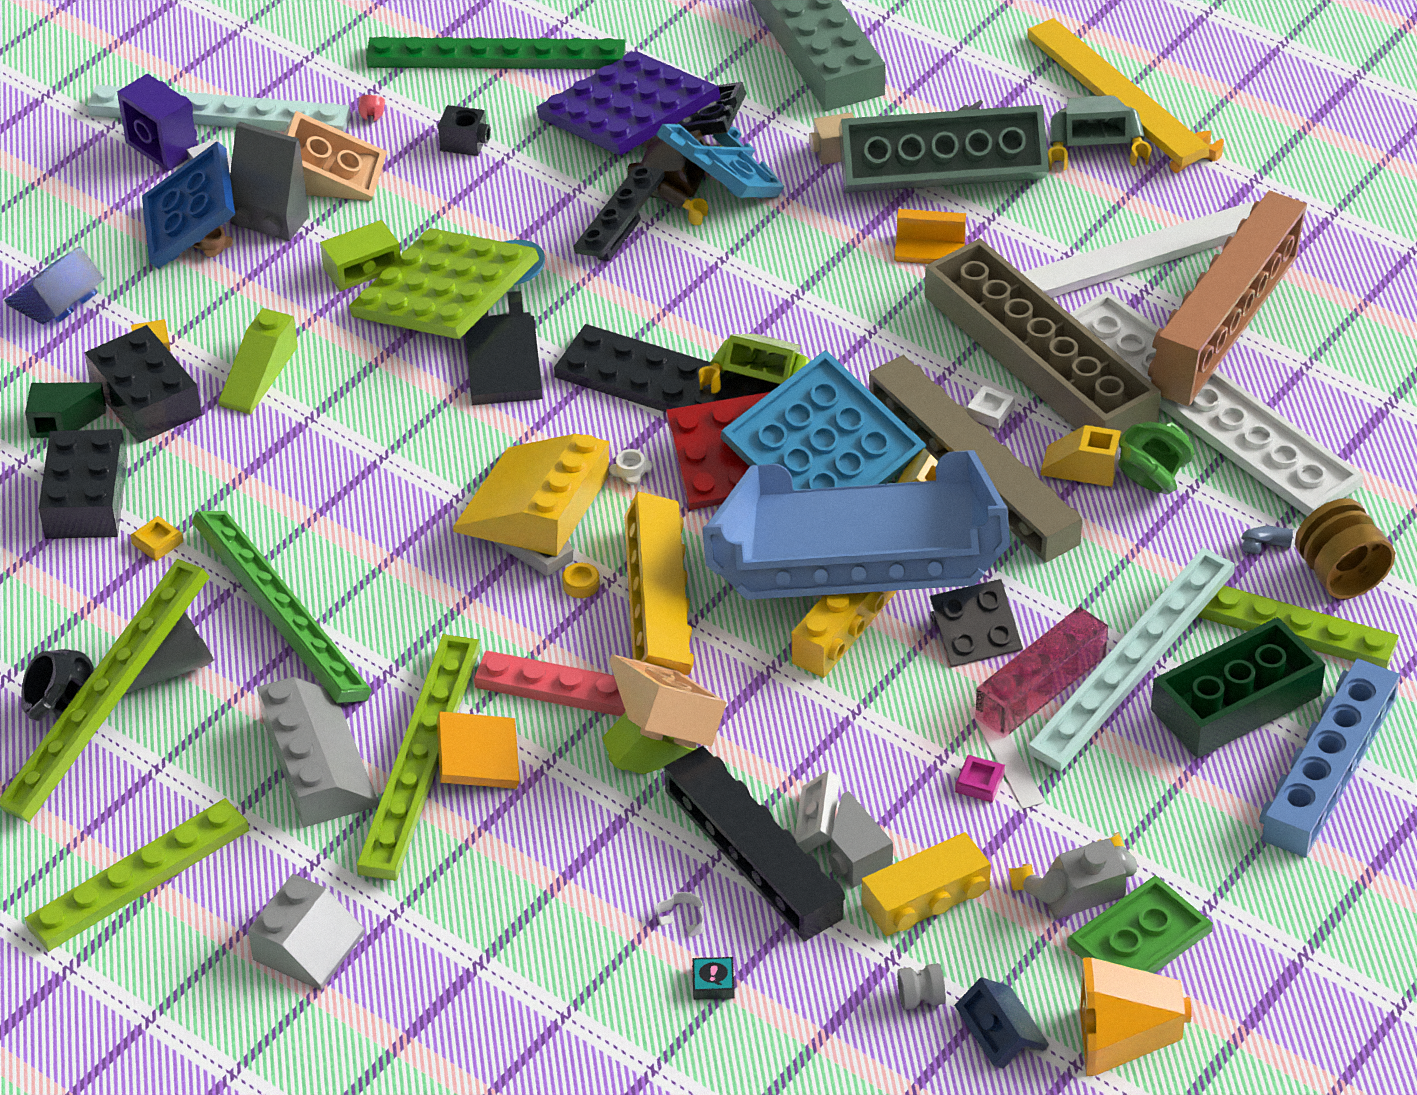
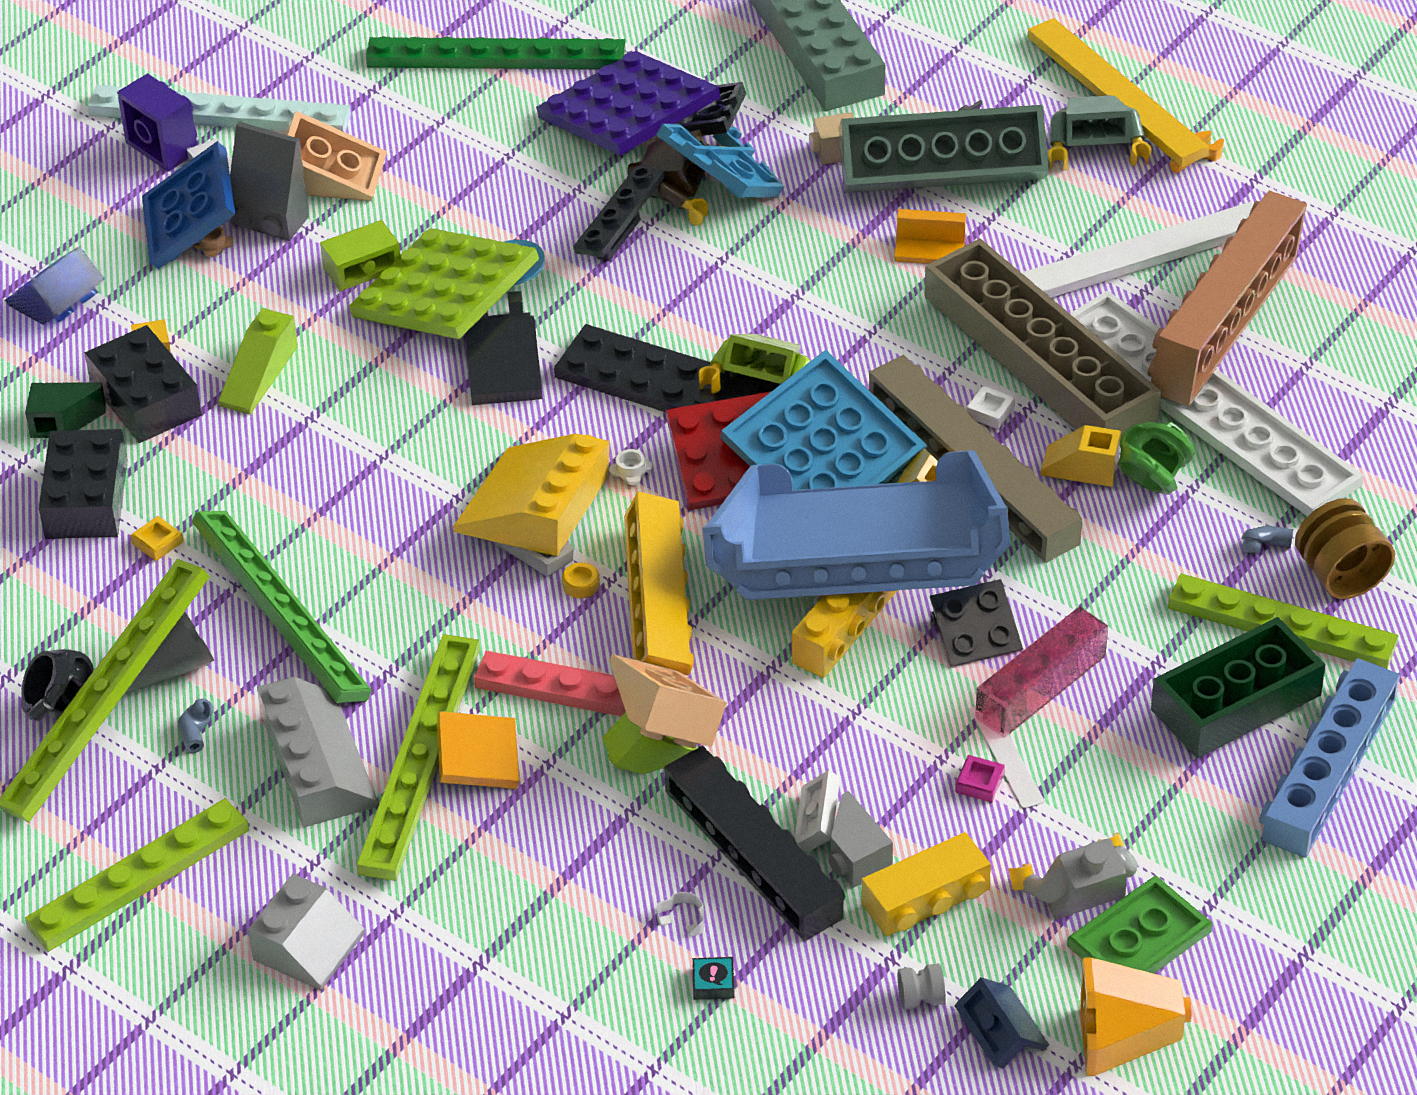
coral hinge [358,95,385,121] -> none
black brick [438,105,491,156] -> none
light aqua plate [1028,547,1235,772] -> none
none -> sand blue arm [178,699,214,753]

